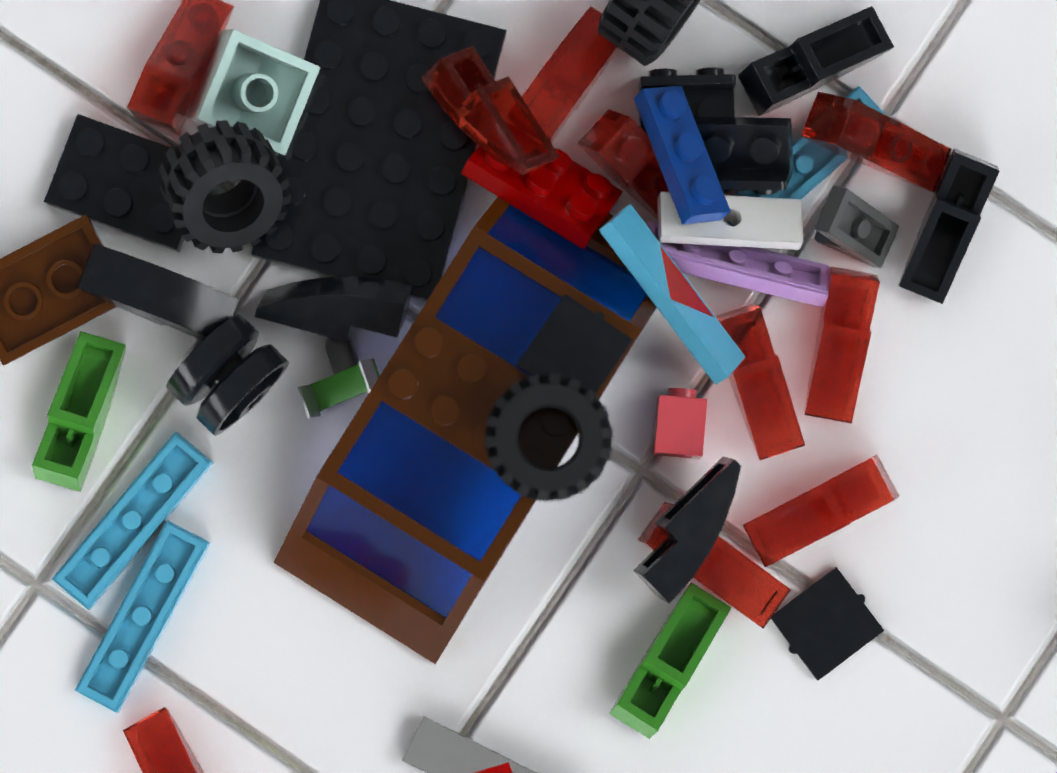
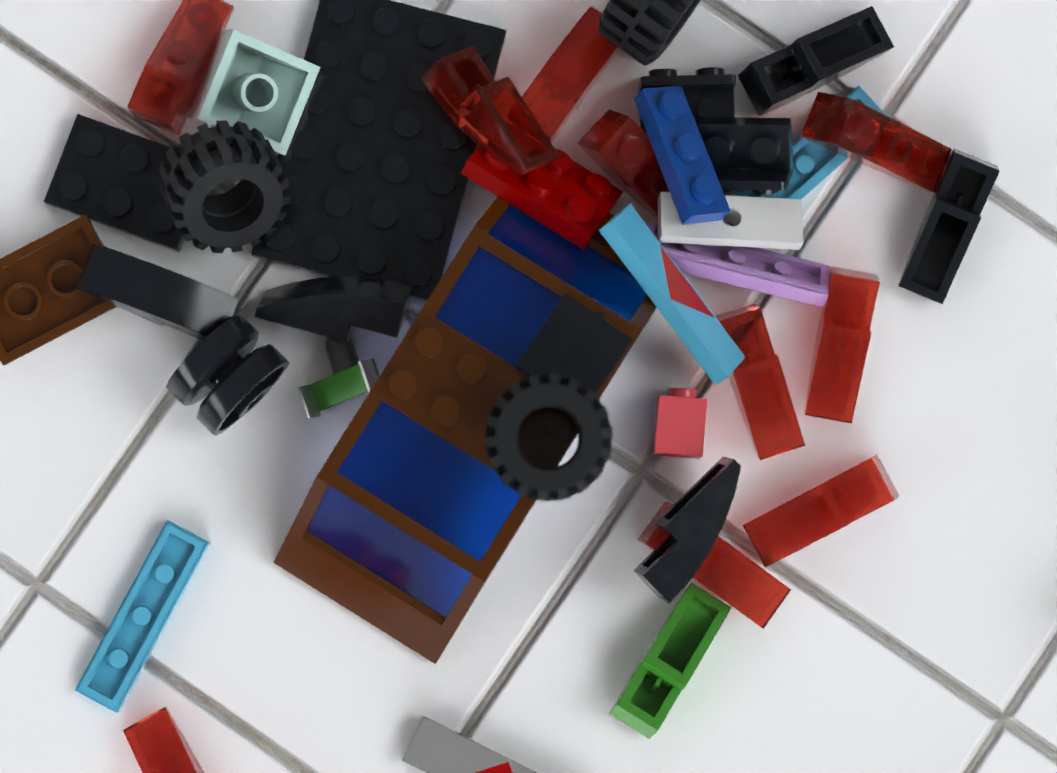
bright green slope [32,331,126,492] -> none
medium azure tile [52,432,214,610] -> none
black piece [769,567,884,681] -> none
dark grey slope [814,185,899,269] -> none

